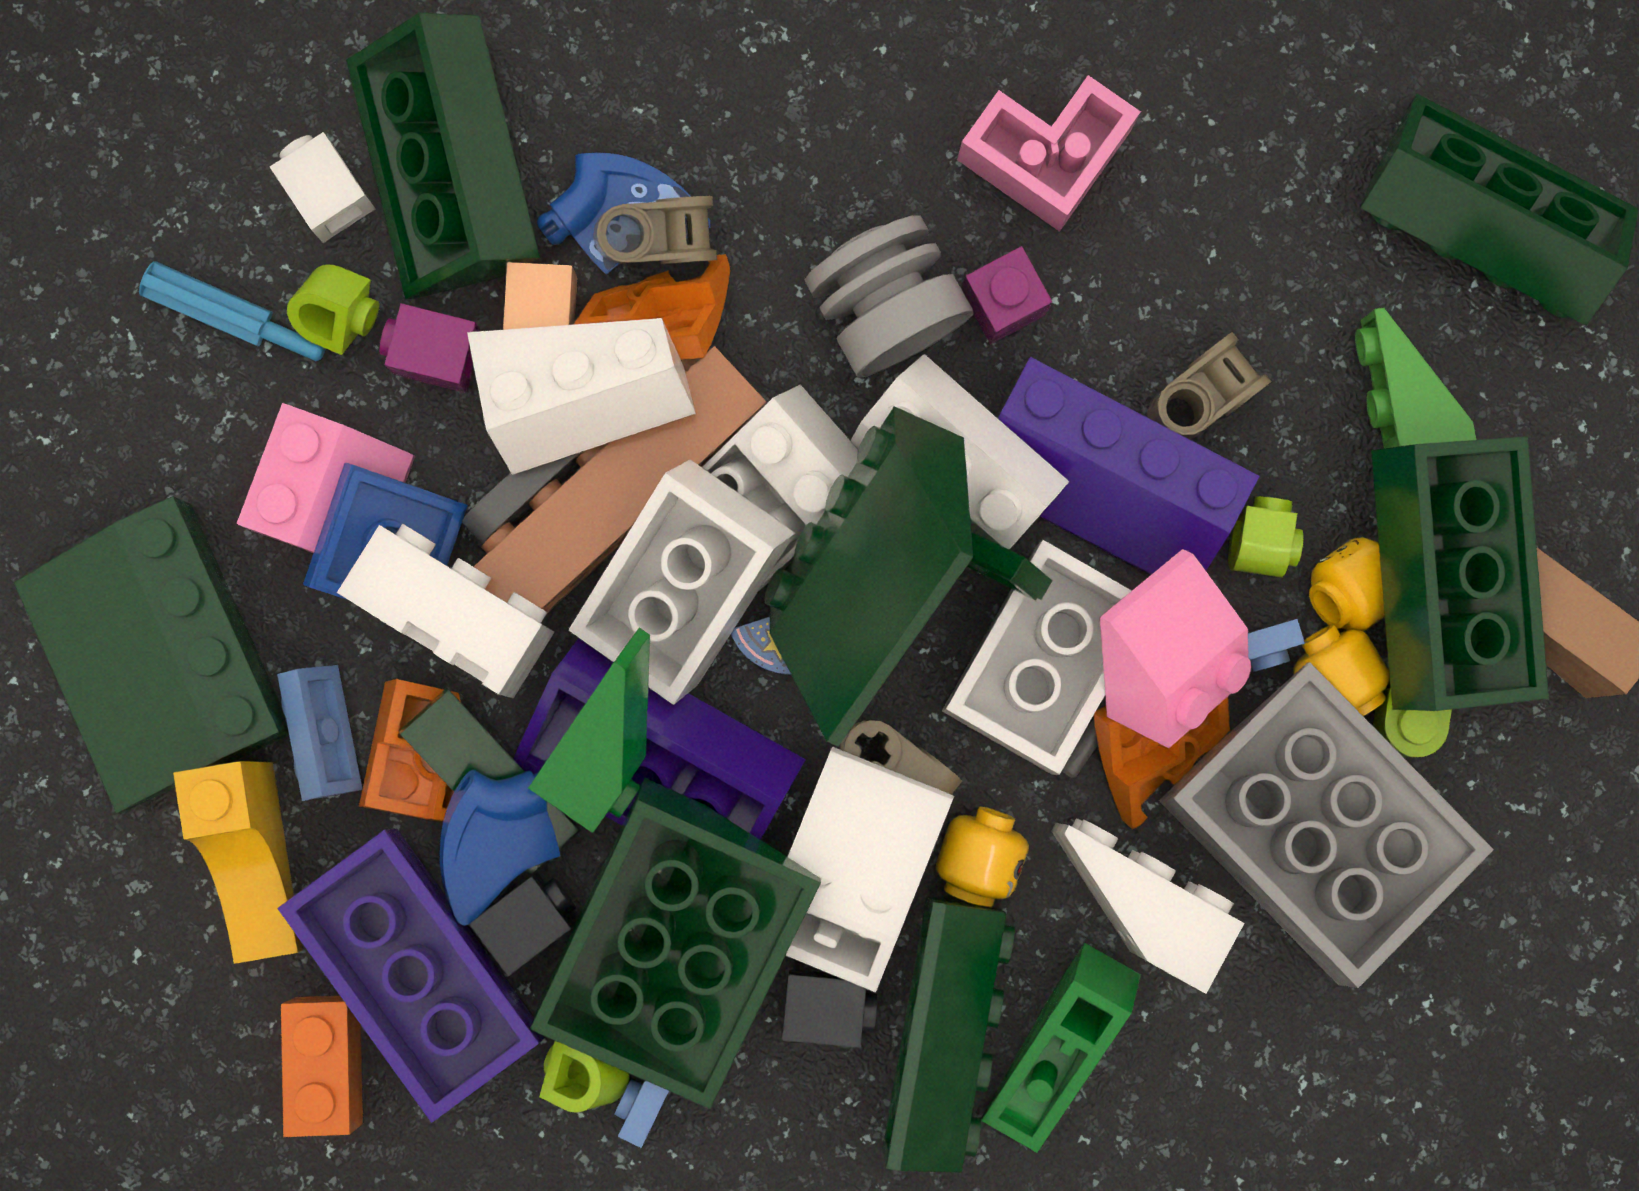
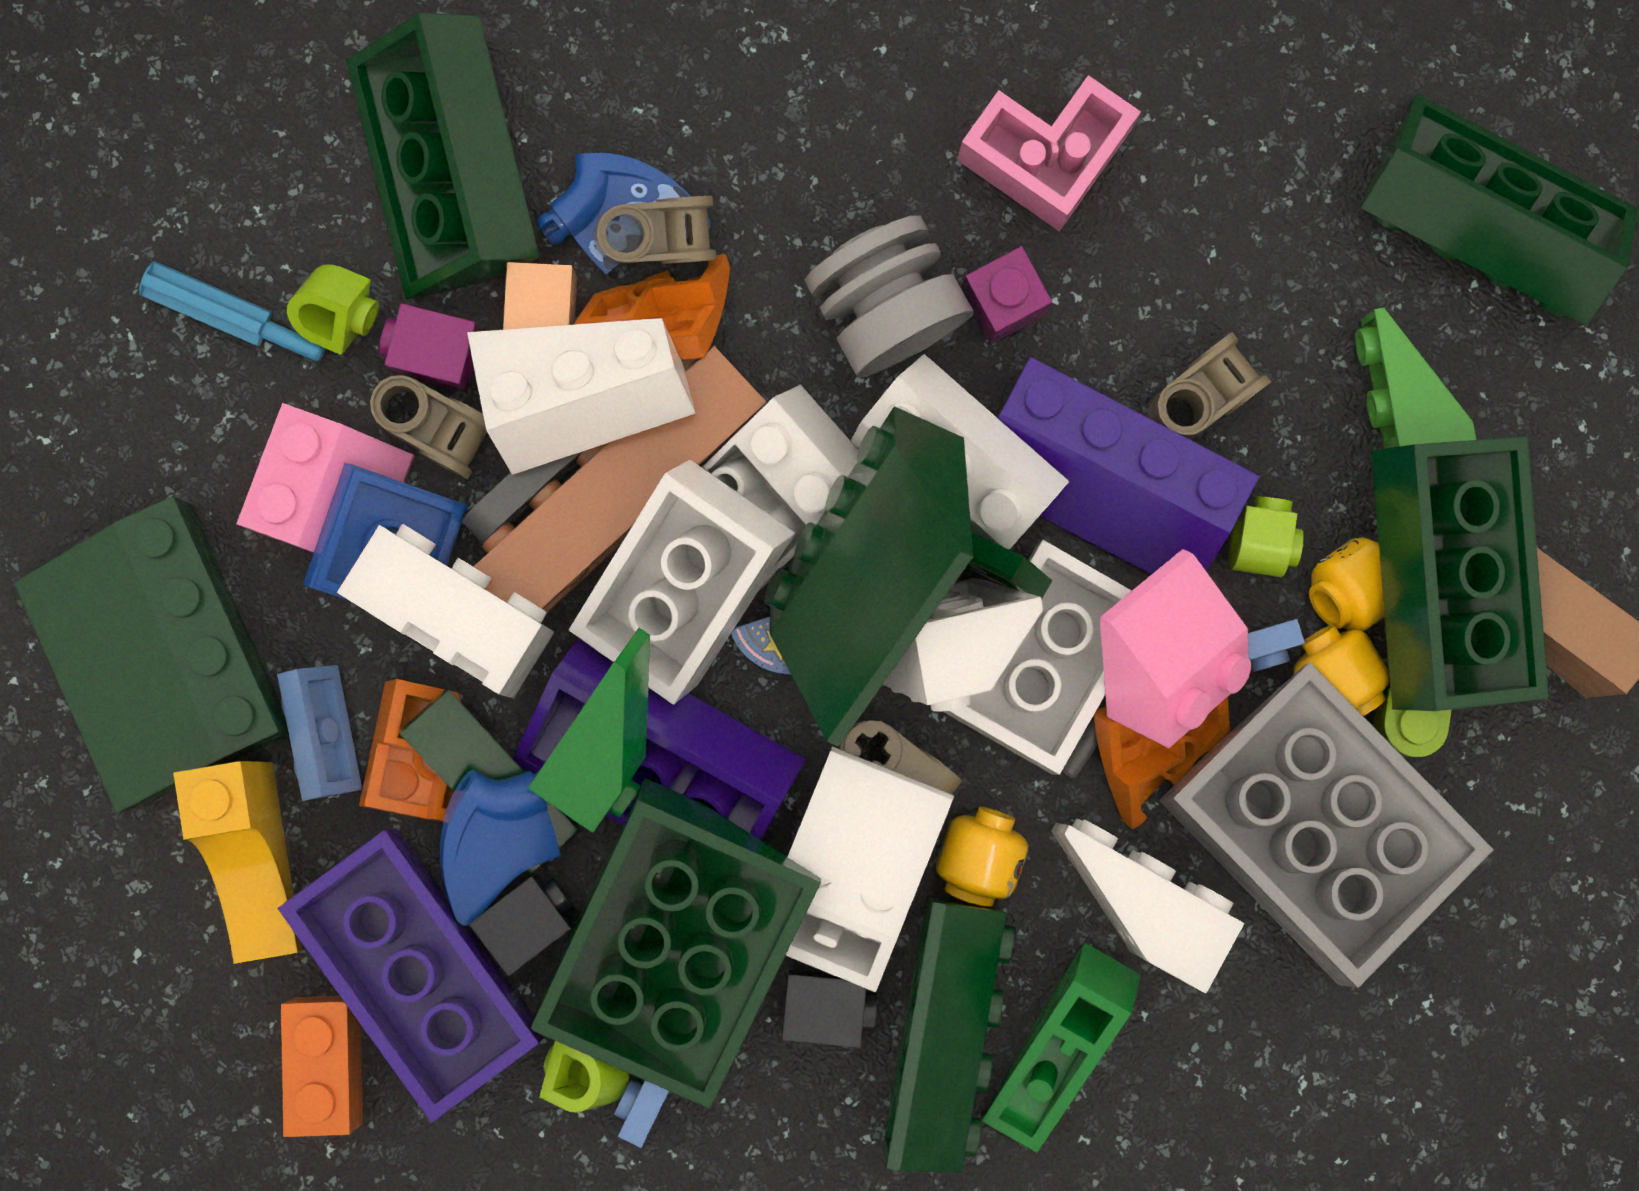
white brick [270,132,375,243] -> none
none -> dark tan piece [370,375,488,480]
none -> white slope [883,578,1043,711]

